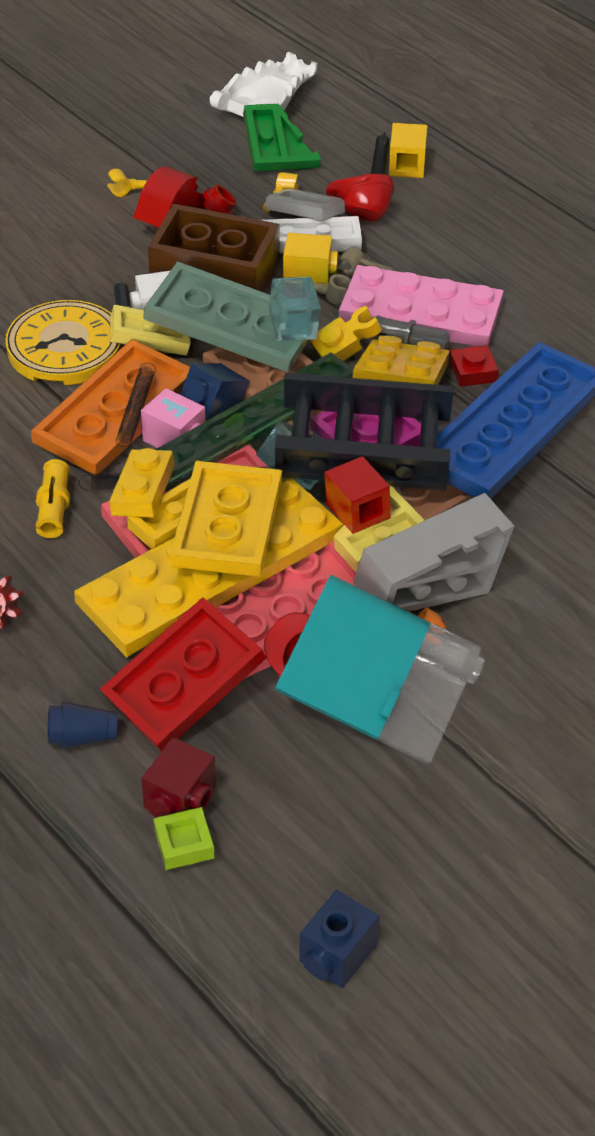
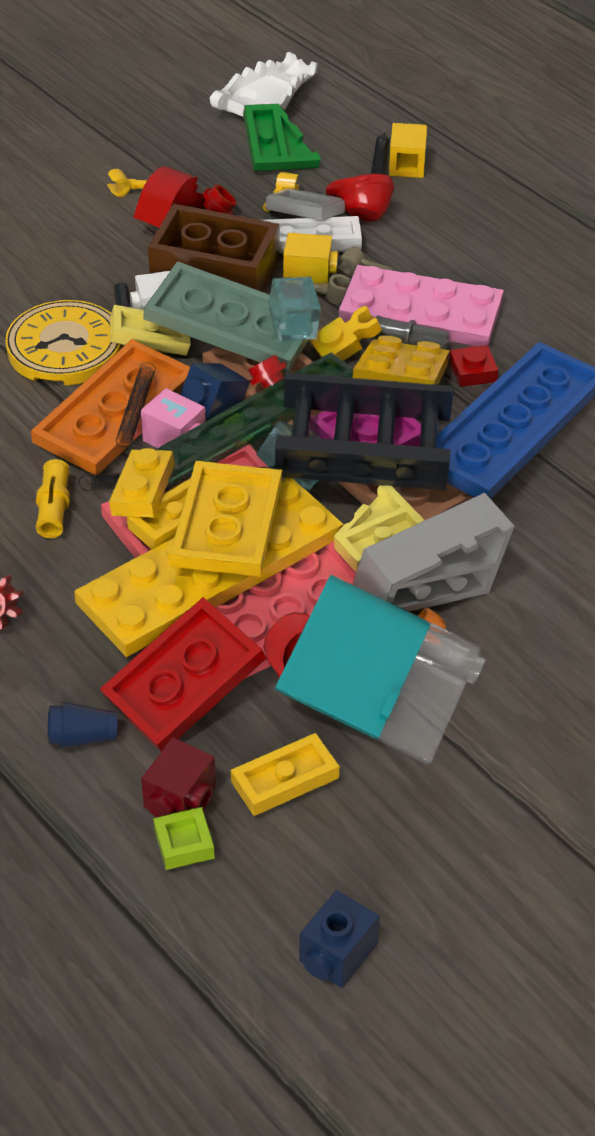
red brick [324,456,391,534] -> none
none -> yellow plate [230,733,340,816]
none -> red plate [248,354,287,389]

